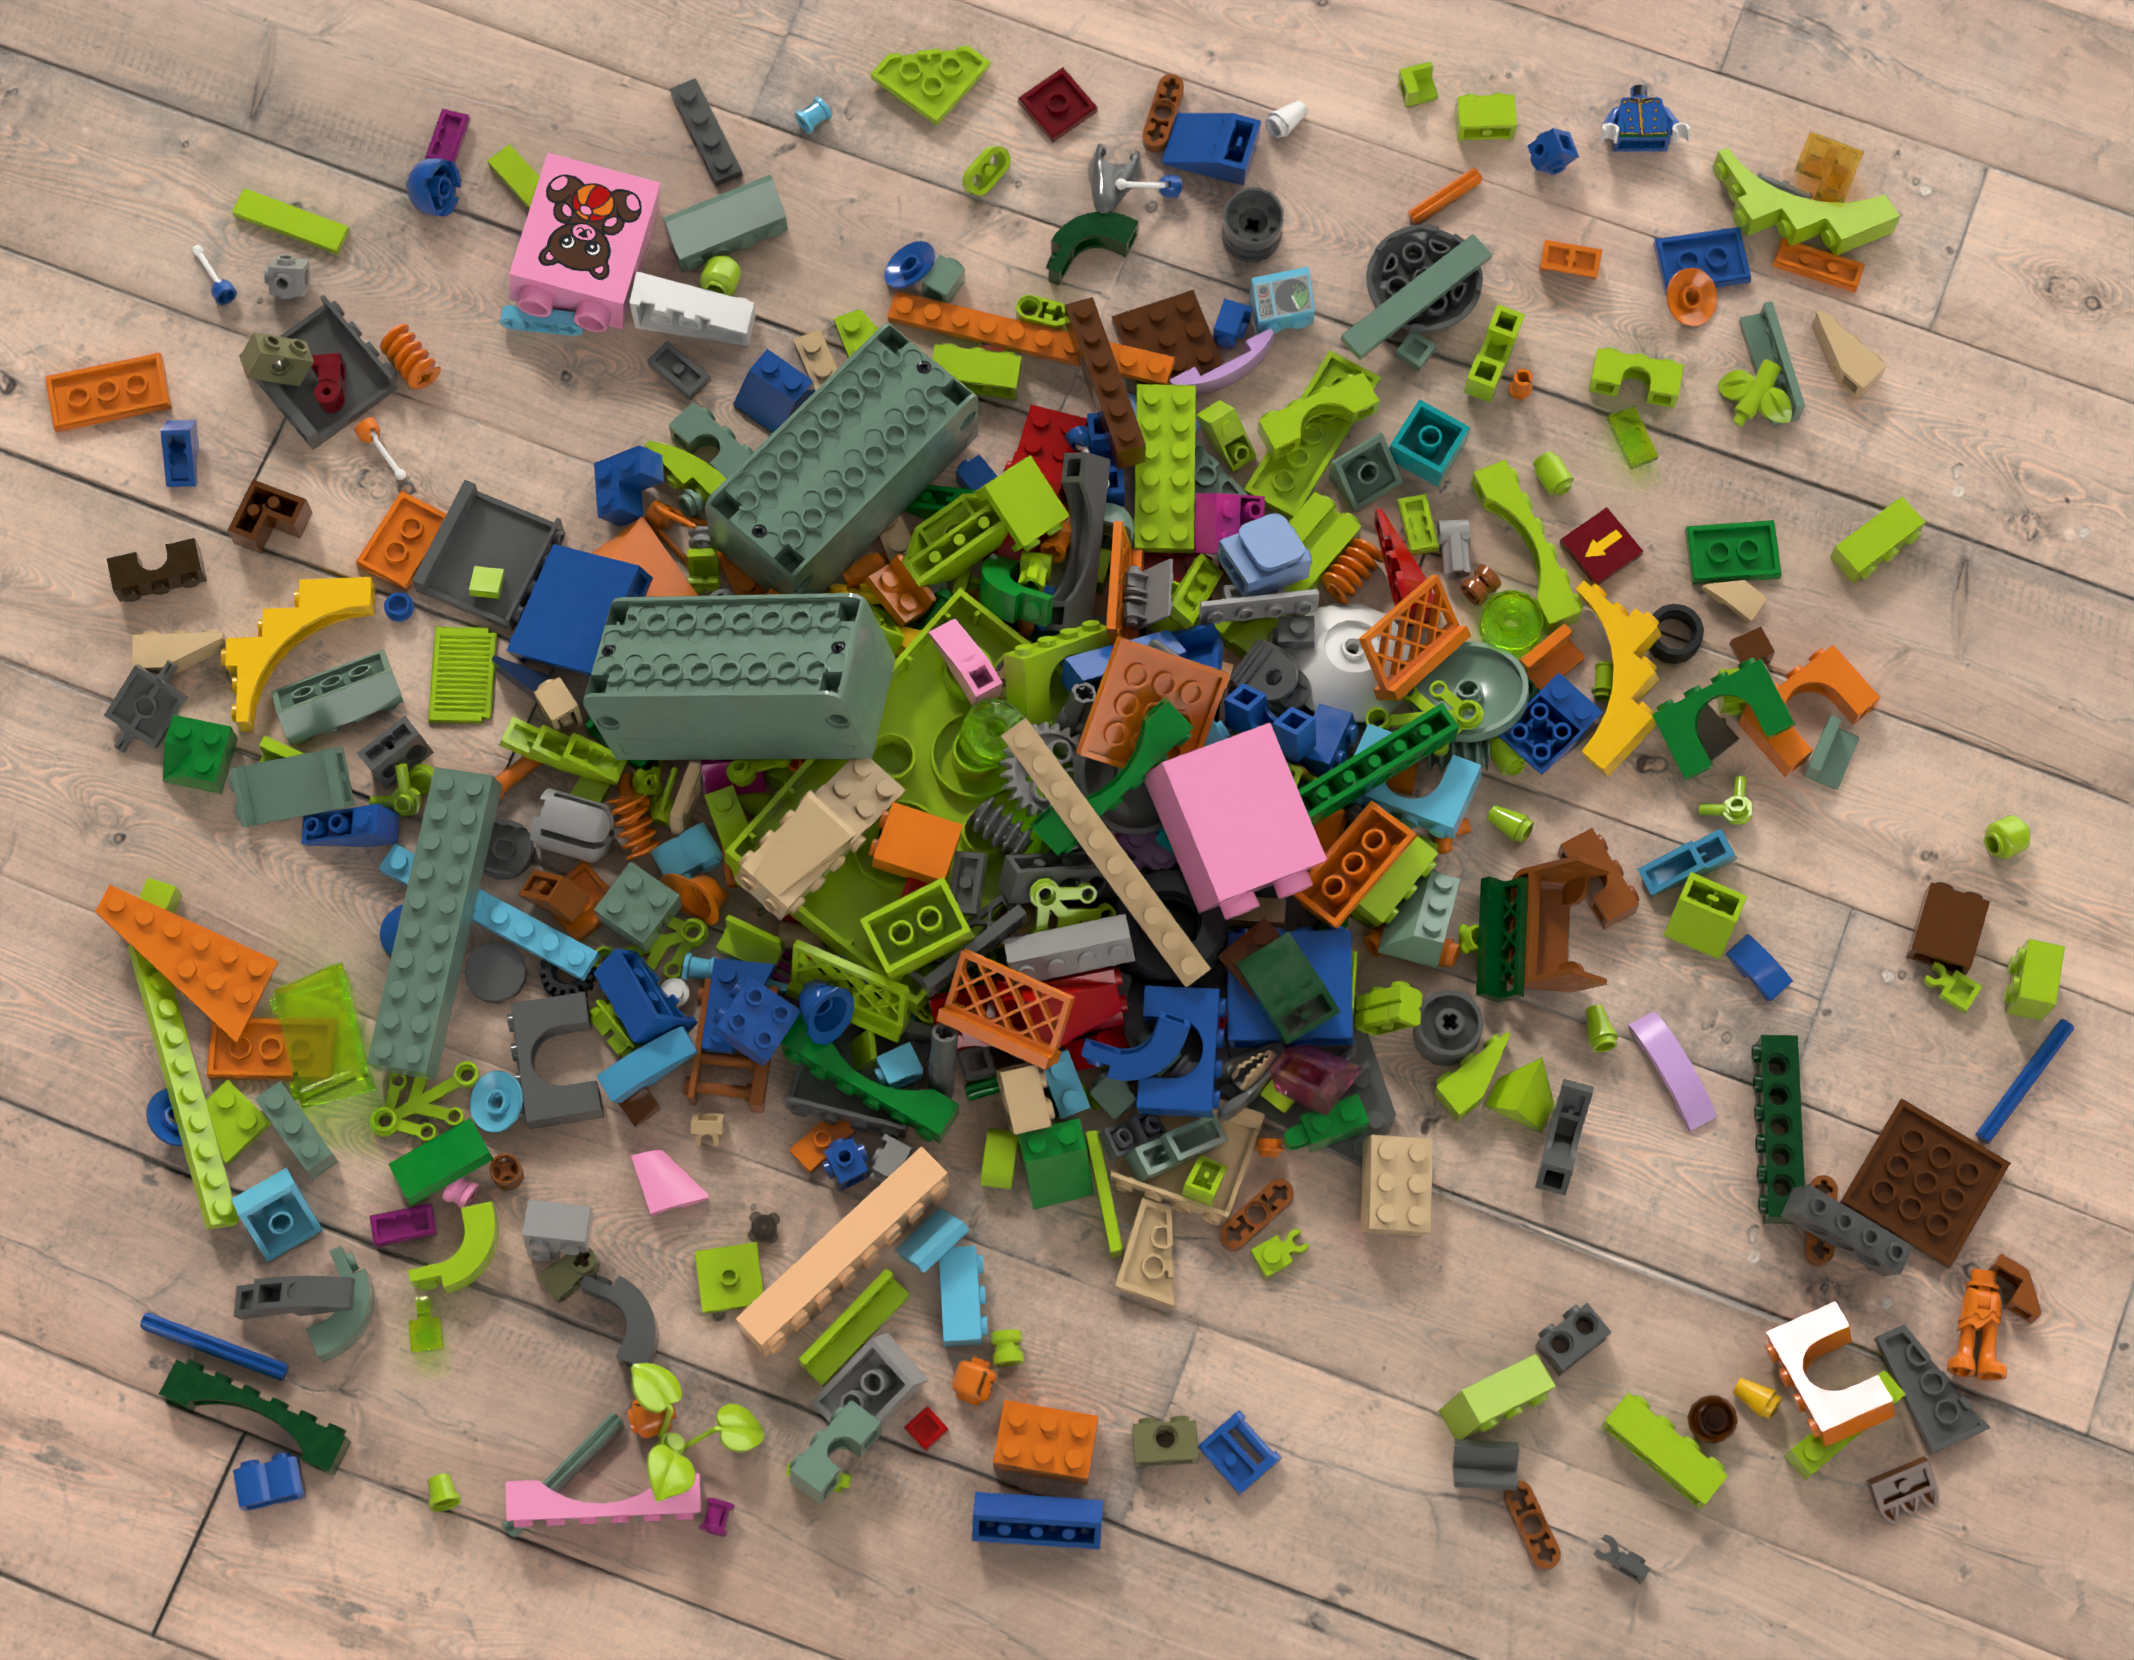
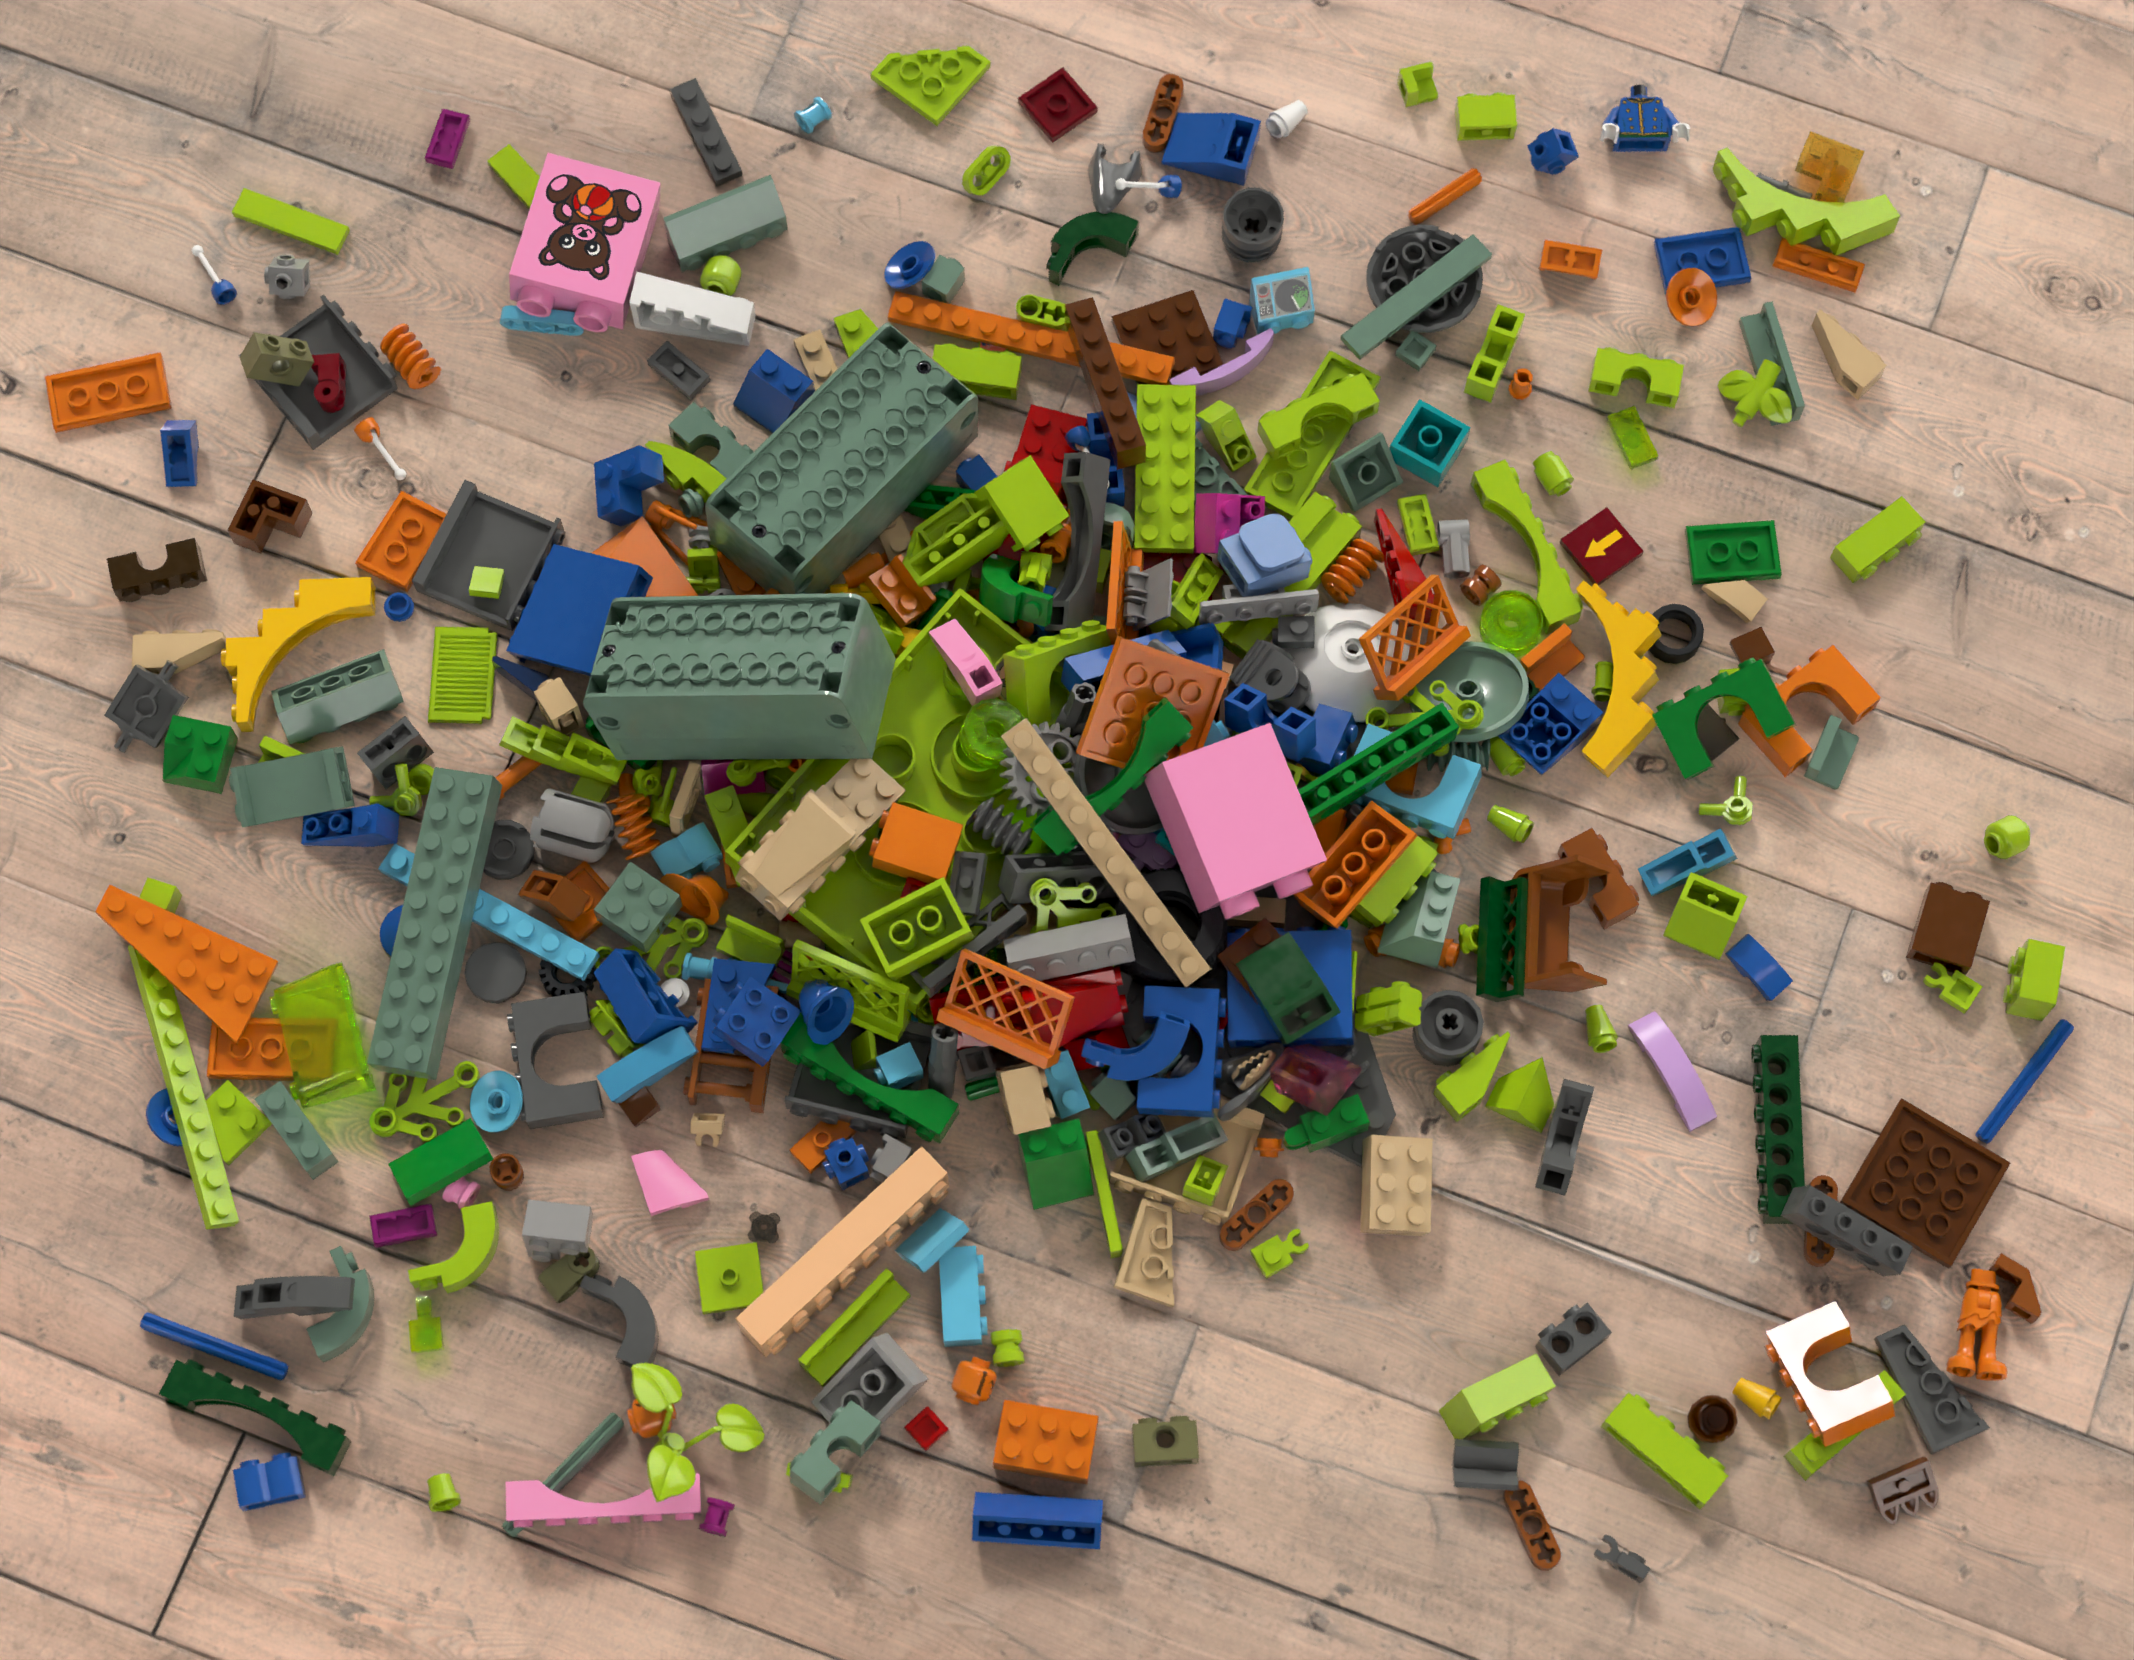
medium azure slope [232,1167,323,1262] -> none
blue cylinder [406,158,461,216] -> none
lime beam [980,1128,1018,1190] -> none
blue plate [1198,1410,1282,1496] -> none

